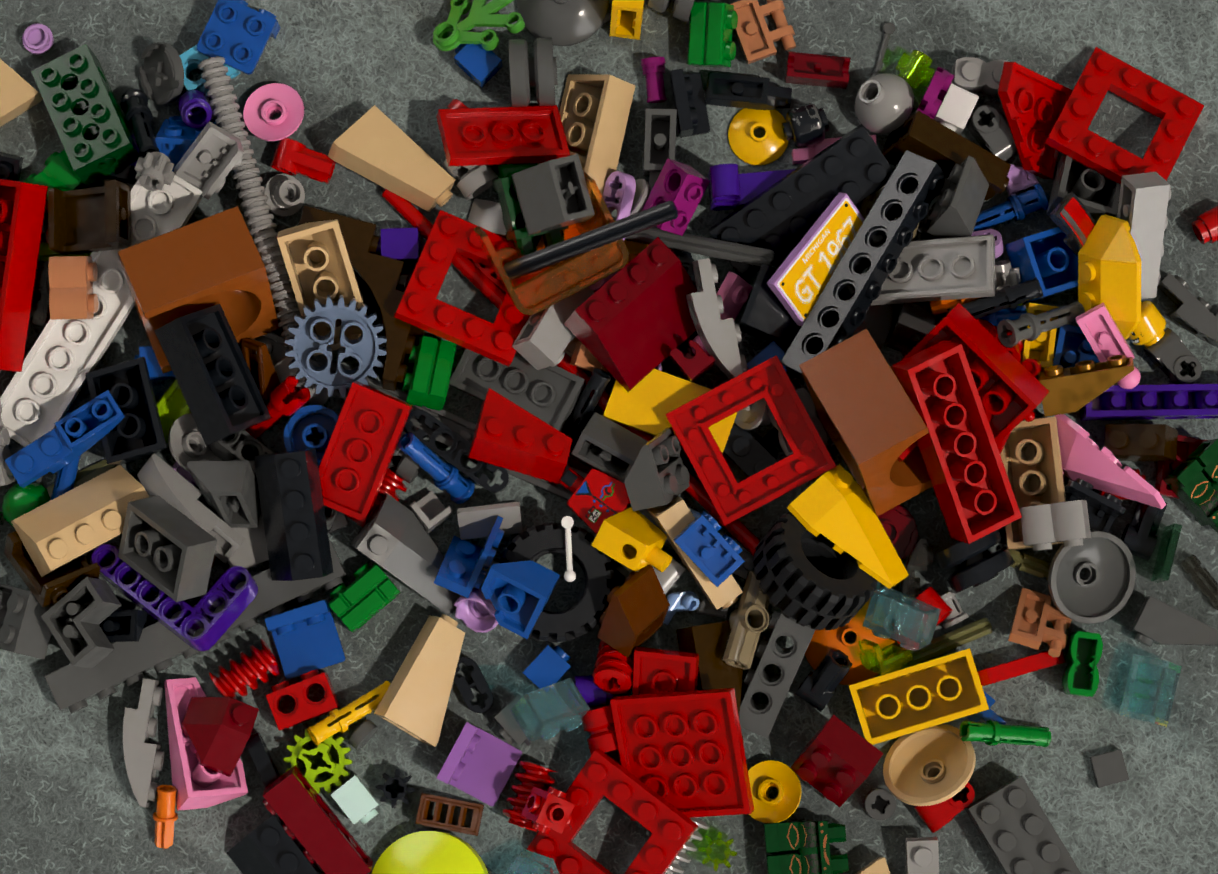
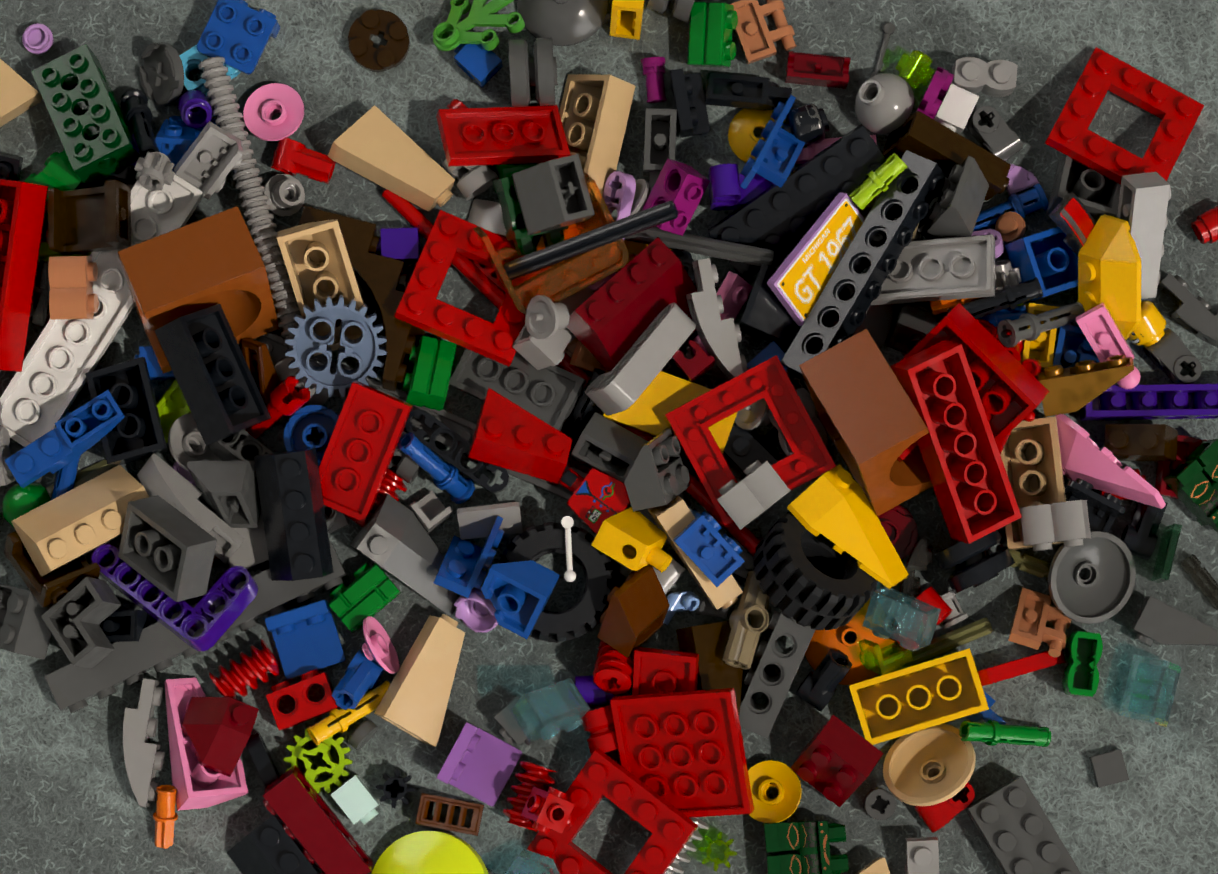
black beam [454,657,494,713] -> none
blue brick [523,645,571,694] -> none
red plate [998,62,1072,179] -> none
none -> blue piece [331,650,384,710]
none -> dark brown plate [348,10,410,72]
none -> bright pink dish [362,616,400,674]
none -> light grey piece [525,295,570,339]
none -> light grey beam [585,302,696,415]
none -> light grey brick [717,460,791,530]
none -> blue bracket [740,95,806,190]
none -> lime pin [849,152,908,210]
none -> nougat plate [995,212,1026,243]

